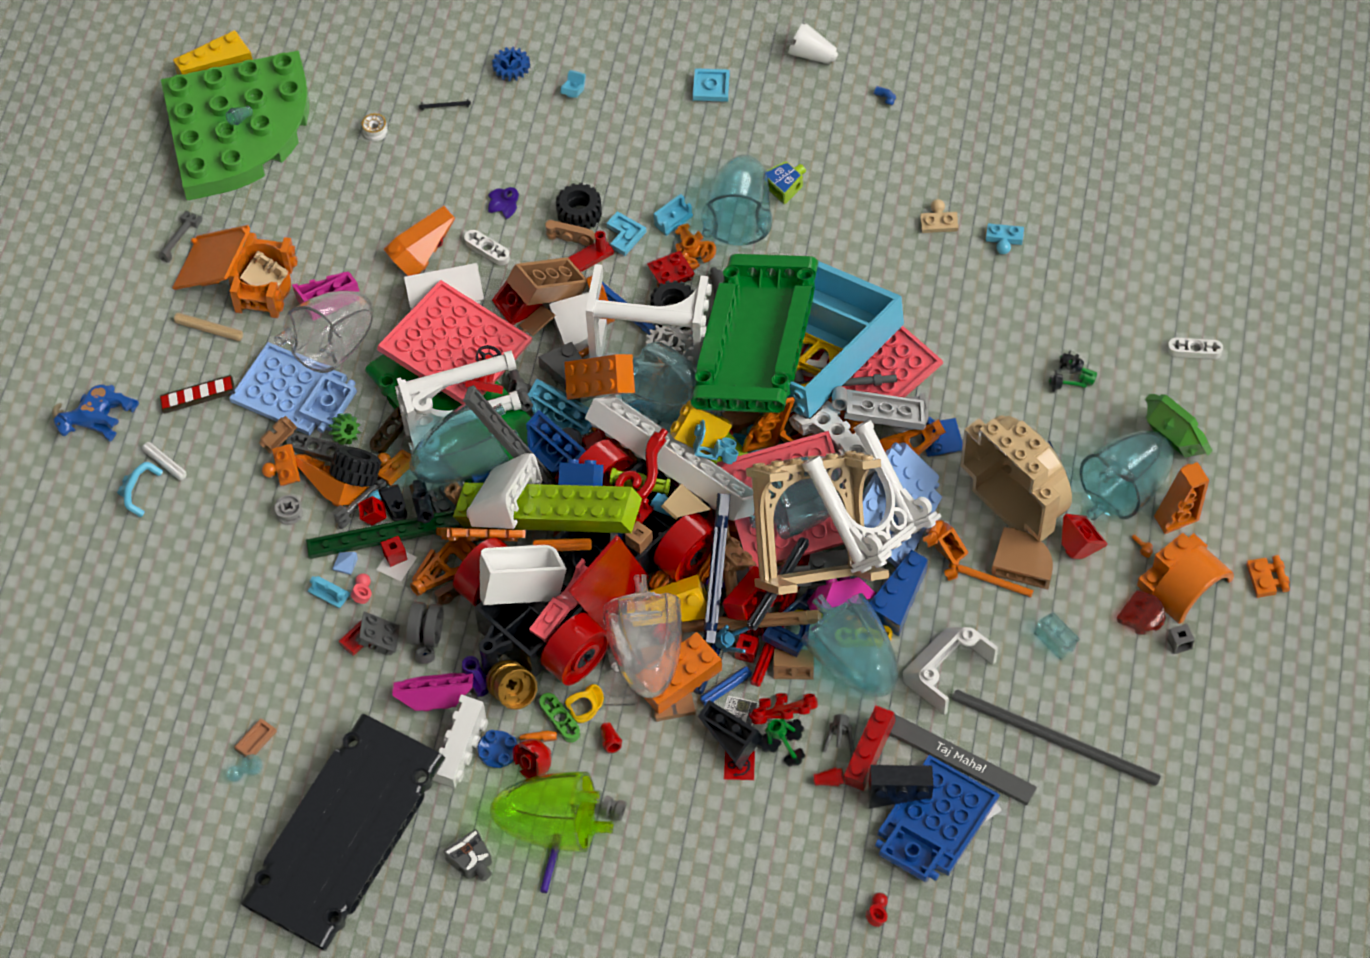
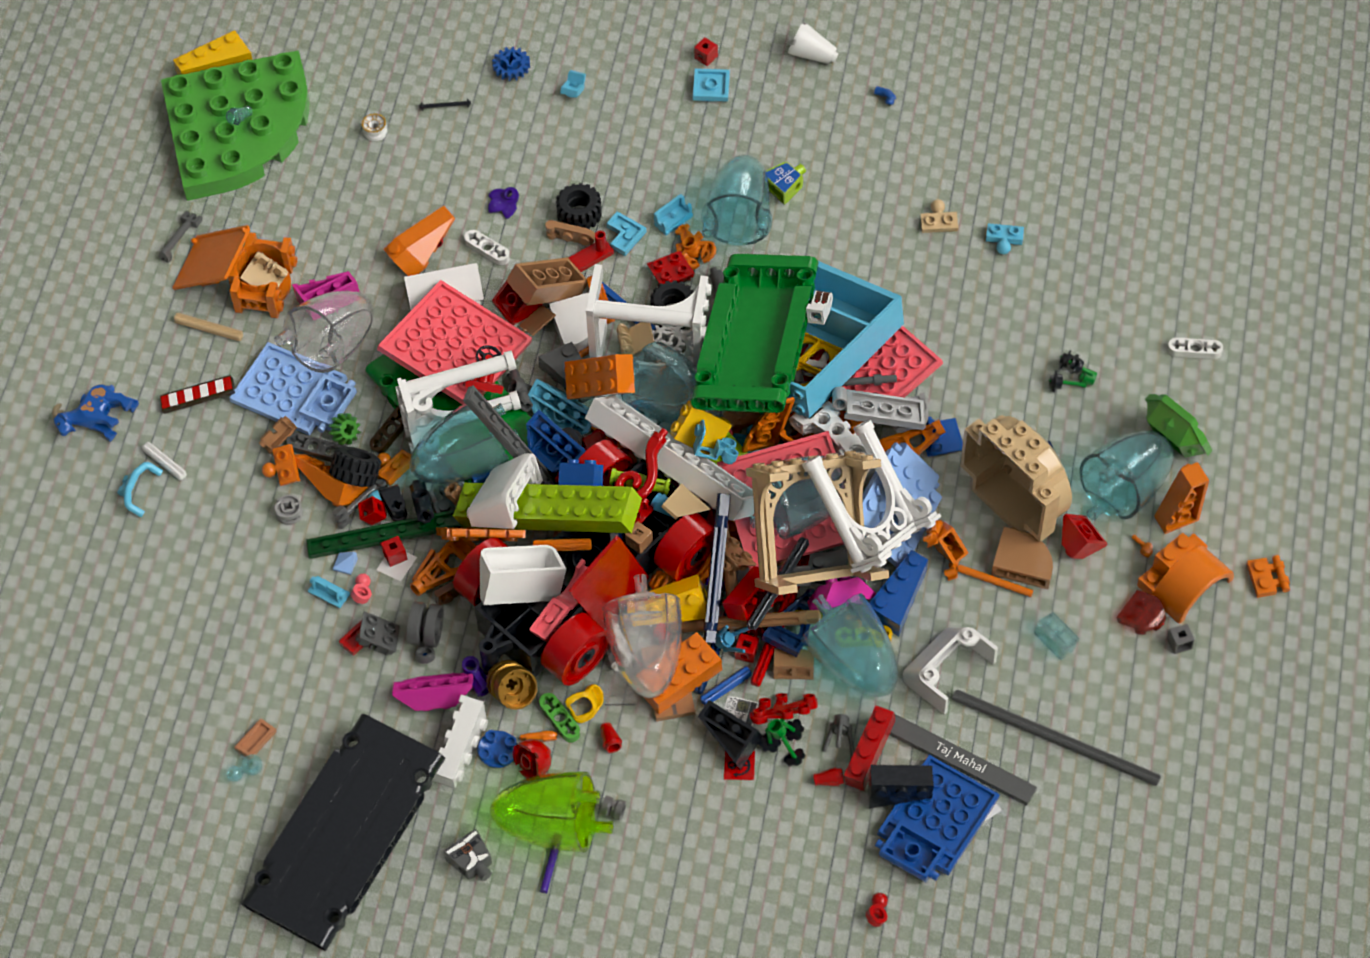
none -> tan hinge [616,322,655,356]
none -> red piece [694,37,718,66]
none -> white leg [806,291,833,325]

